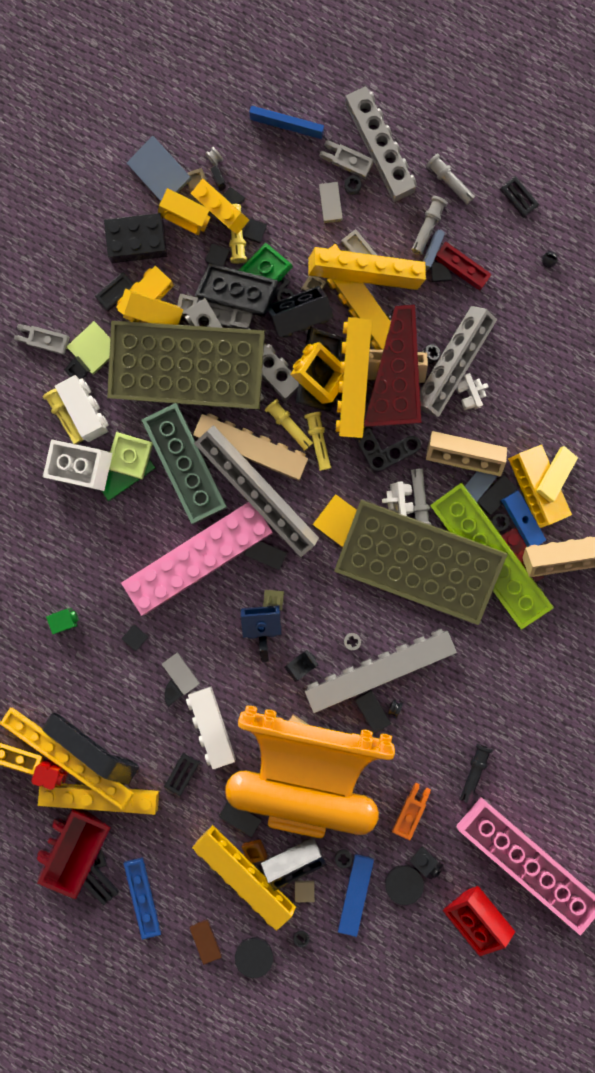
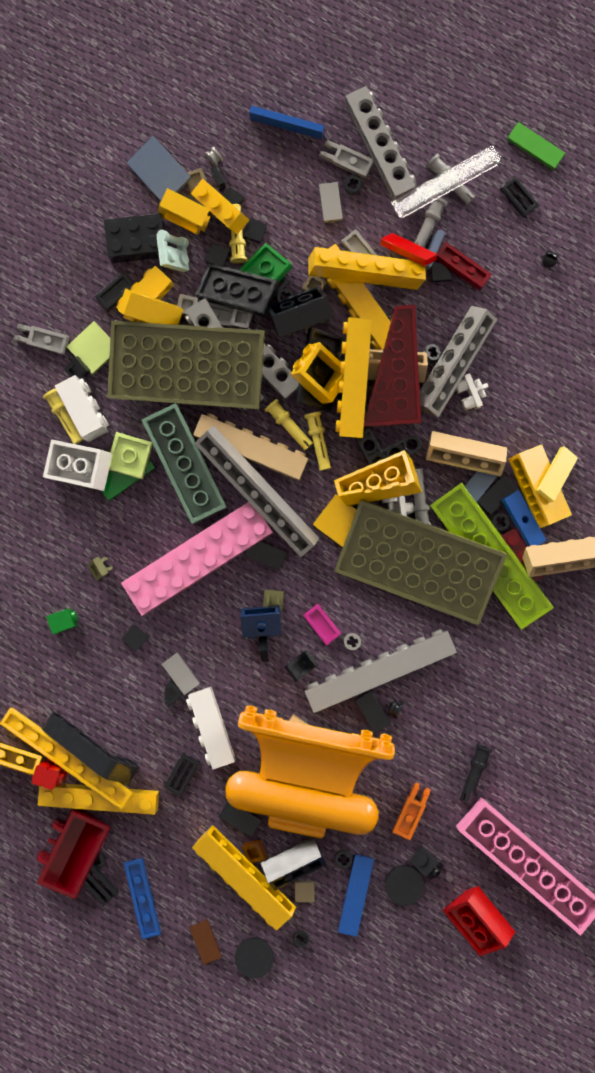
none -> olive tile [87,557,113,581]
none -> light aqua plate [157,230,189,272]
none -> dark pink tile [303,604,341,646]
none -> yellow wedge [334,450,422,506]
none -> tile [380,233,437,266]
none -> clear tile [391,145,502,219]
none -> bright green tile [507,122,565,171]

